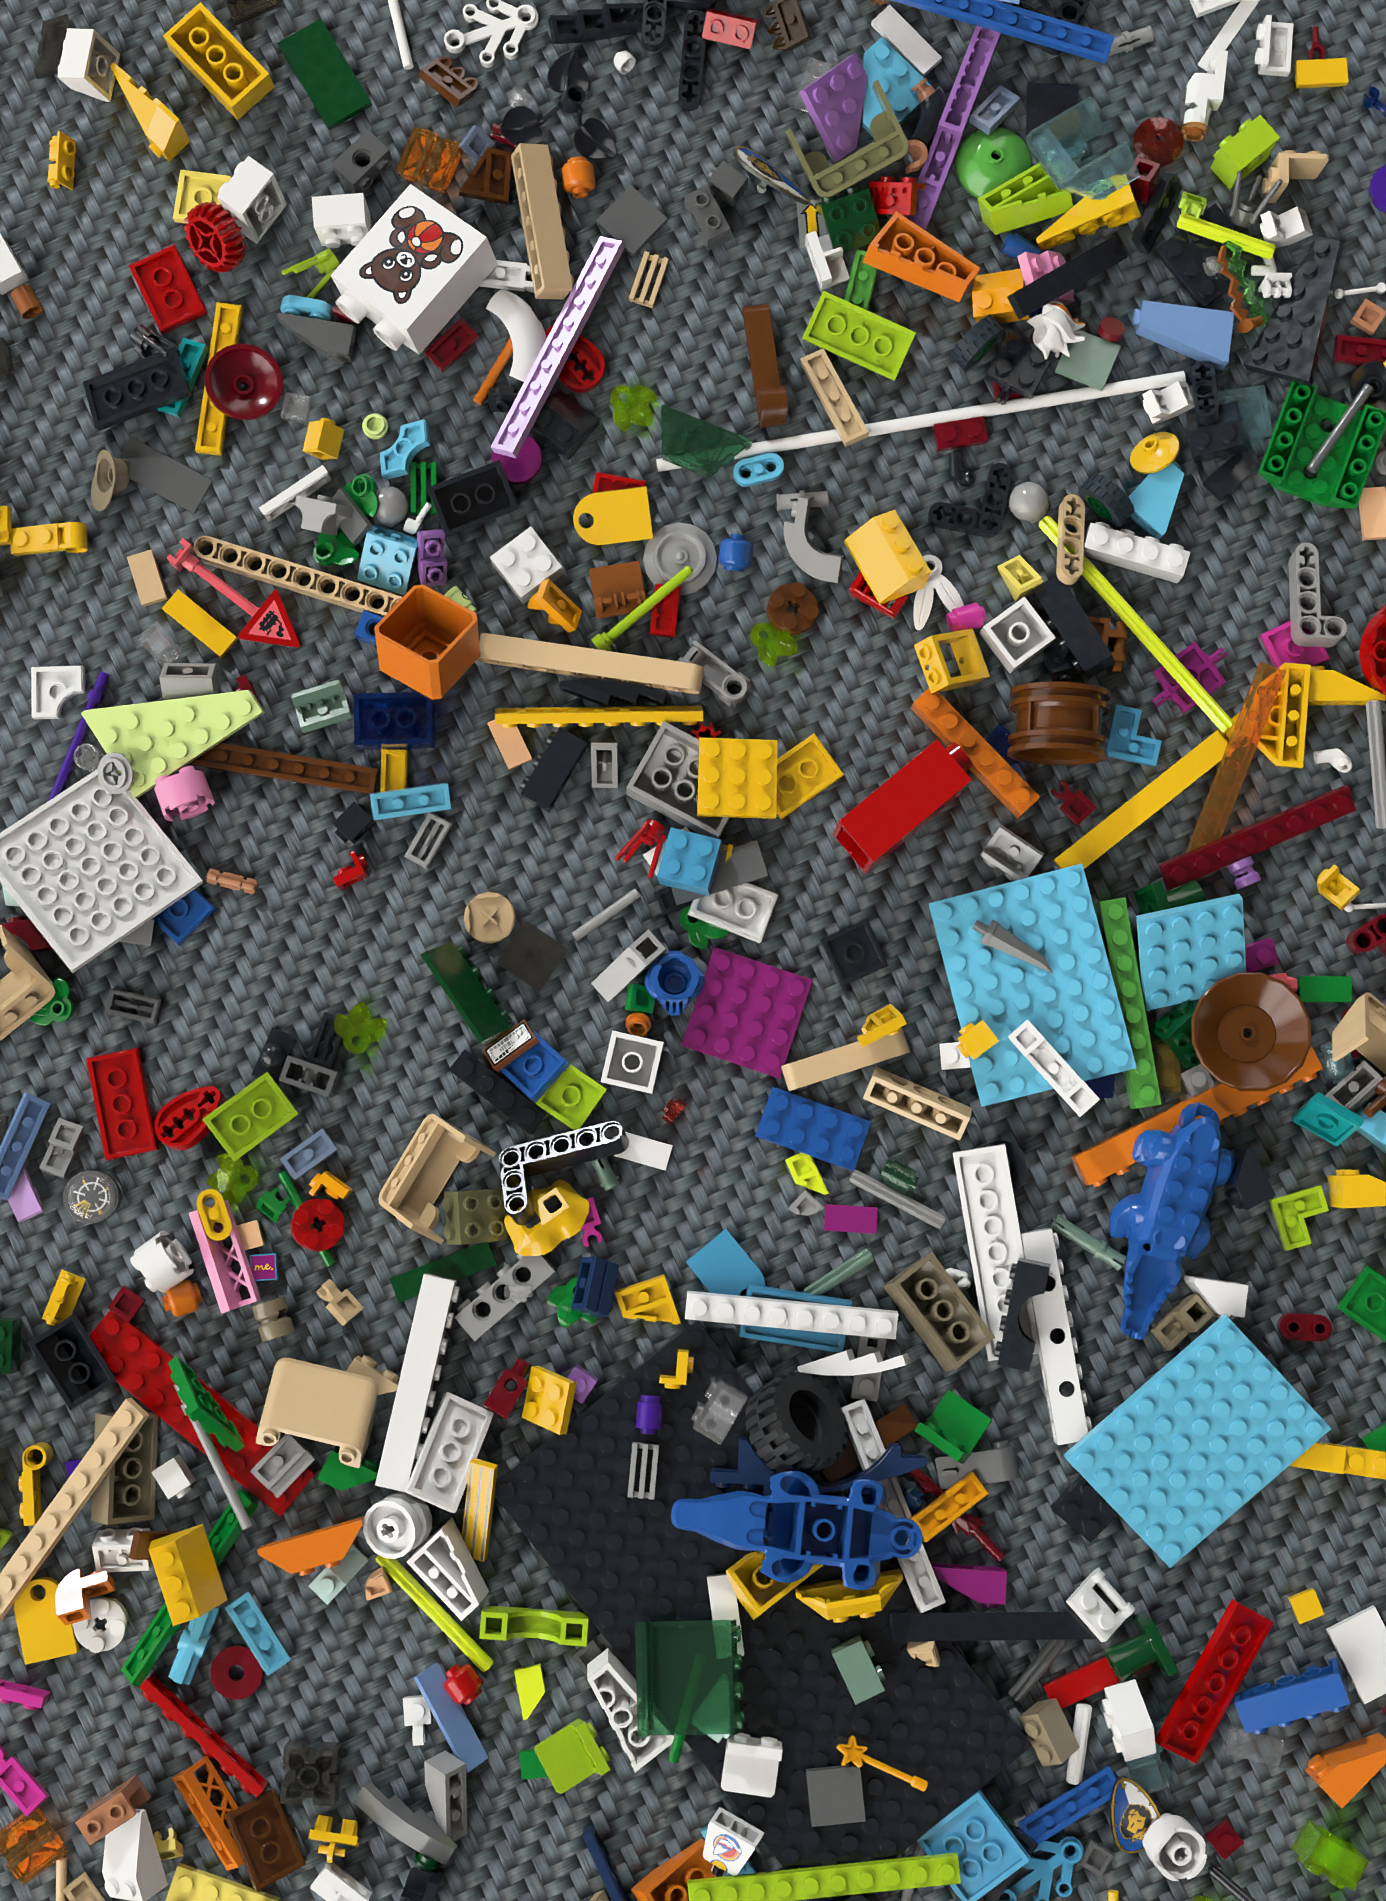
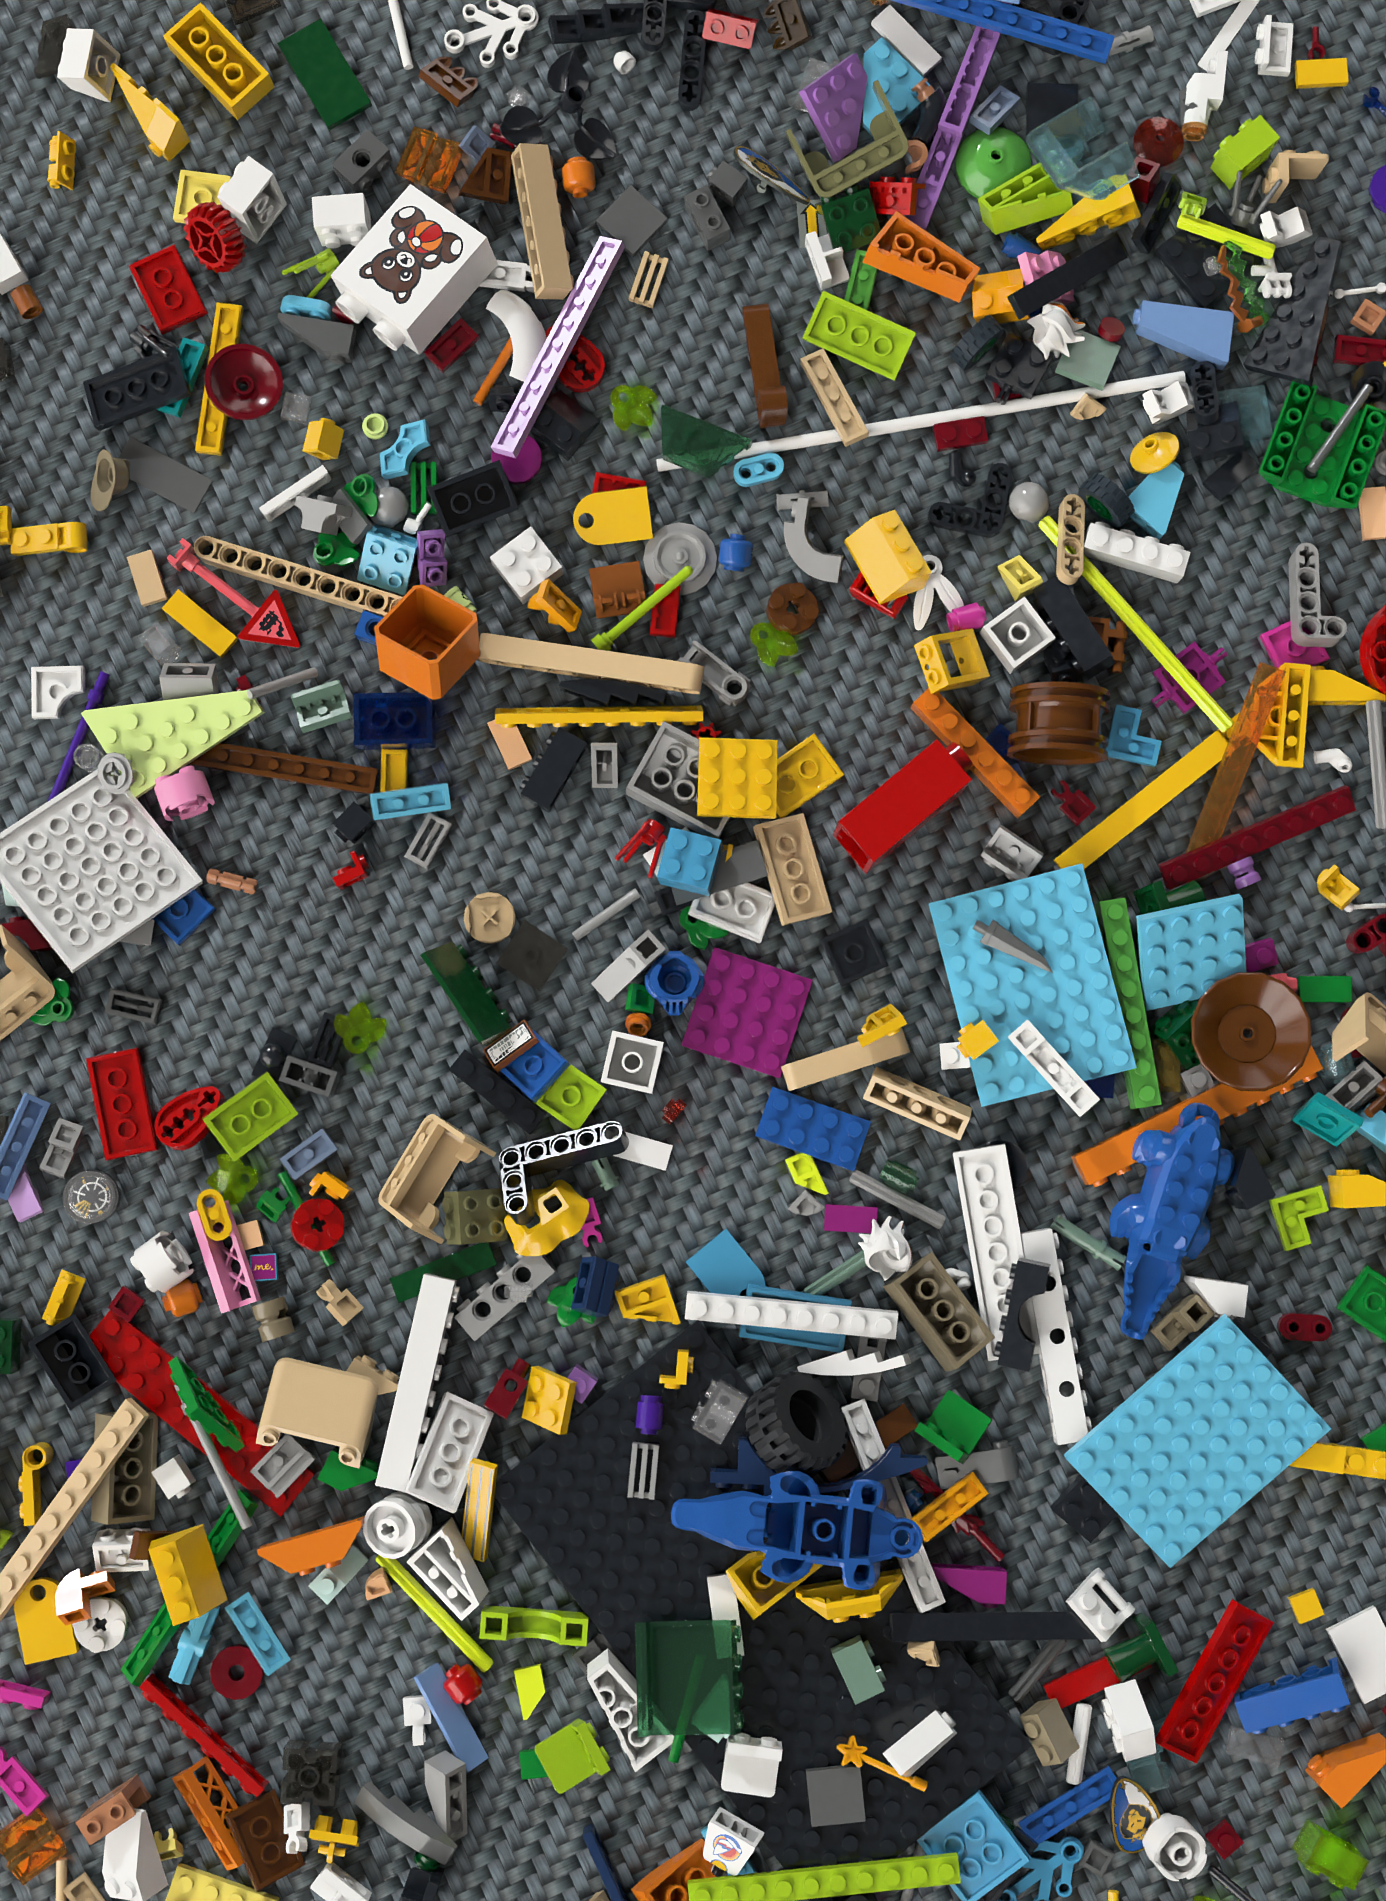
none -> light grey bar [247,667,318,699]
none -> white plate [284,1802,310,1854]
none -> tan plate [753,813,832,926]
none -> white hair [858,1216,912,1281]
none -> white slope [883,1710,957,1777]
none -> tan tile [1070,393,1107,420]

